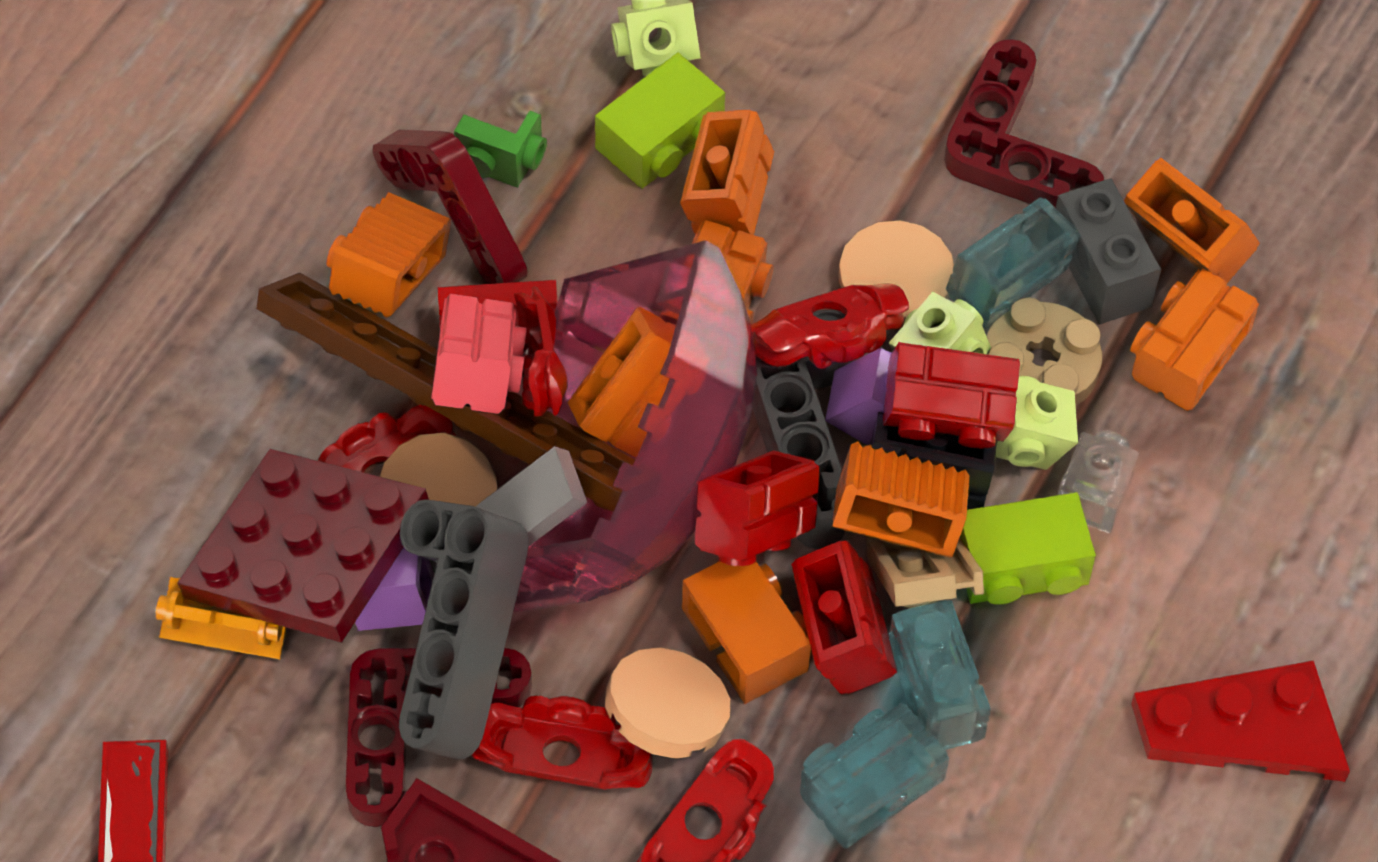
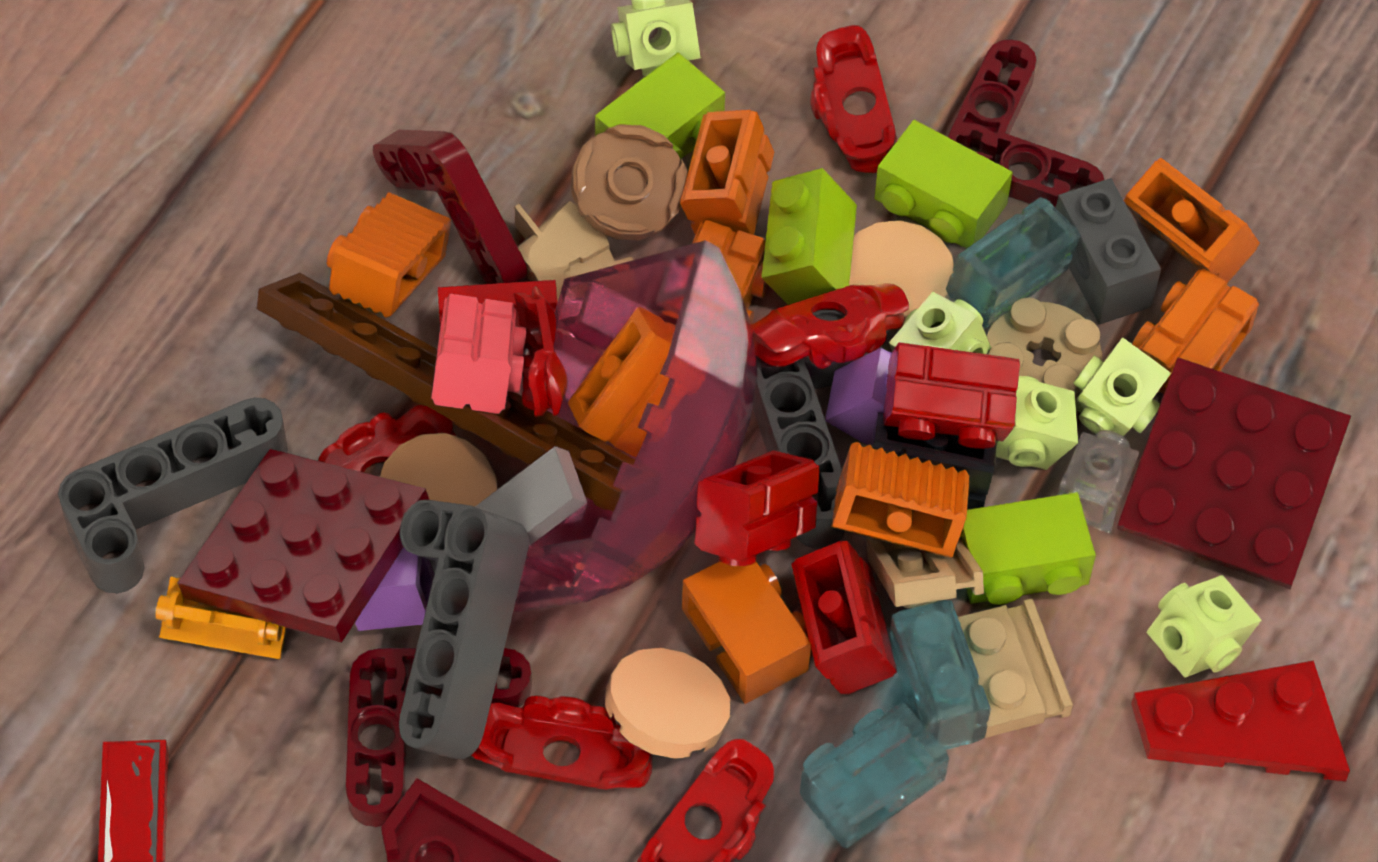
bright green bracket [454,111,547,188] -> none
none -> dark grey beam [58,397,288,594]
none -> tan piece [514,201,638,304]
none -> medium nougat tile [571,124,687,241]
none -> lime brick [762,168,857,305]
none -> red piece [810,25,897,173]
none -> lime brick [874,120,1013,252]
none -> tan plate [946,598,1073,738]
none -> yellowish green brick [1073,338,1171,441]
none -> dark red plate [1117,357,1351,589]
none -> yellowish green brick [1146,575,1262,678]

